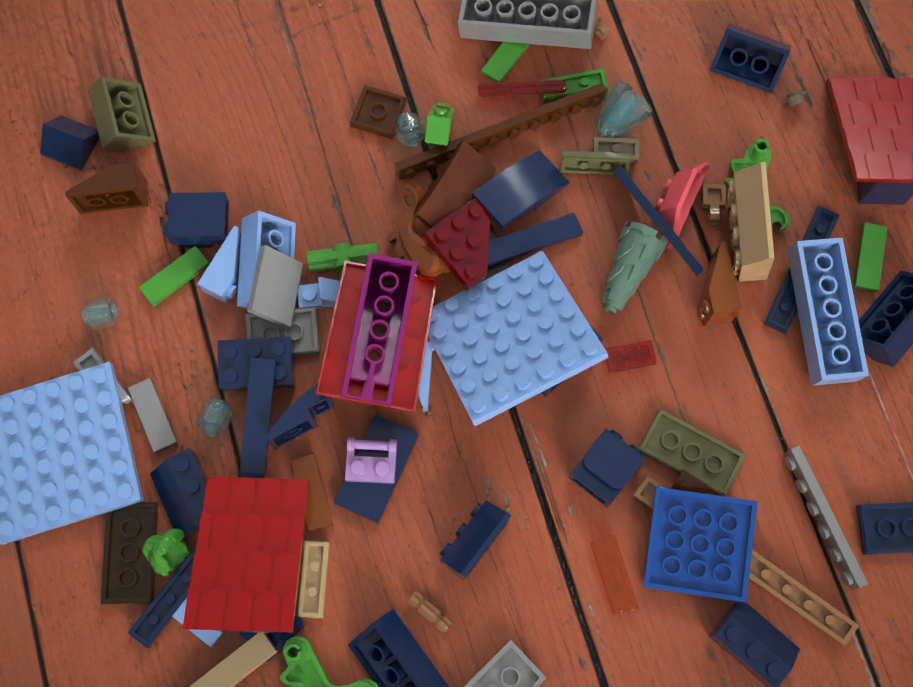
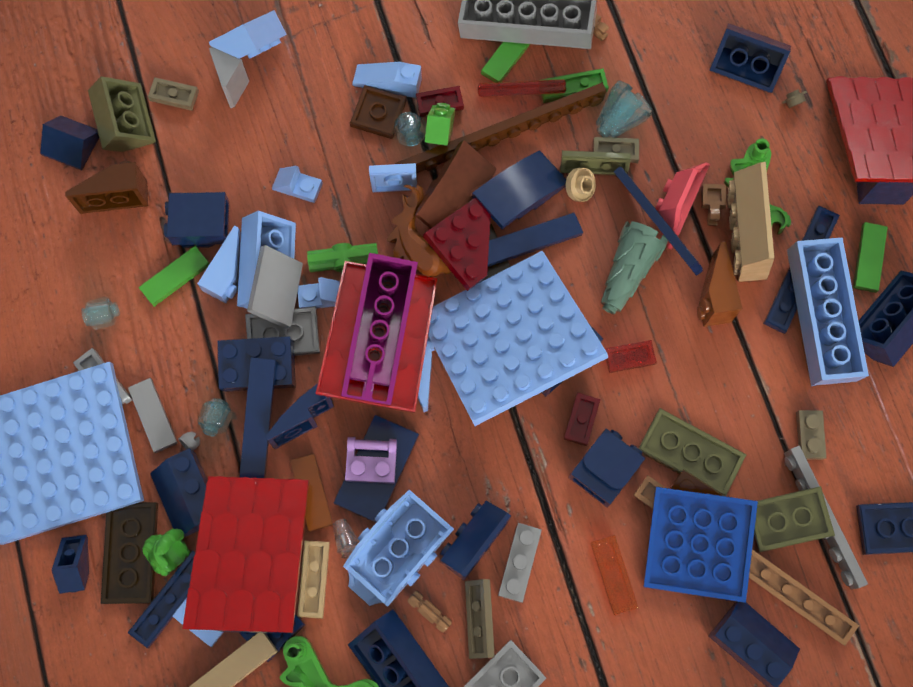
none -> dark blue slope [51,535,89,594]
none -> dark tan plate [148,77,199,111]
none -> light grey hinge [178,431,200,451]
none -> light blue slope [209,10,287,59]
none -> light grey slope [209,47,249,108]
none -> light blue slope [272,166,323,203]
none -> clear cone [333,519,359,558]
none -> light blue slope [343,490,454,607]
none -> light blue slope [352,62,422,98]
none -> light blue tile [369,163,417,192]
none -> dark red plate [416,86,464,117]
none -> dark tan plate [465,579,495,659]
none -> light grey plate [498,523,542,603]
none -> dark red plate [564,392,601,446]
none -> tan plate [566,168,596,202]
none -> olive tile [754,486,835,552]
none -> dark tan plate [796,410,827,460]

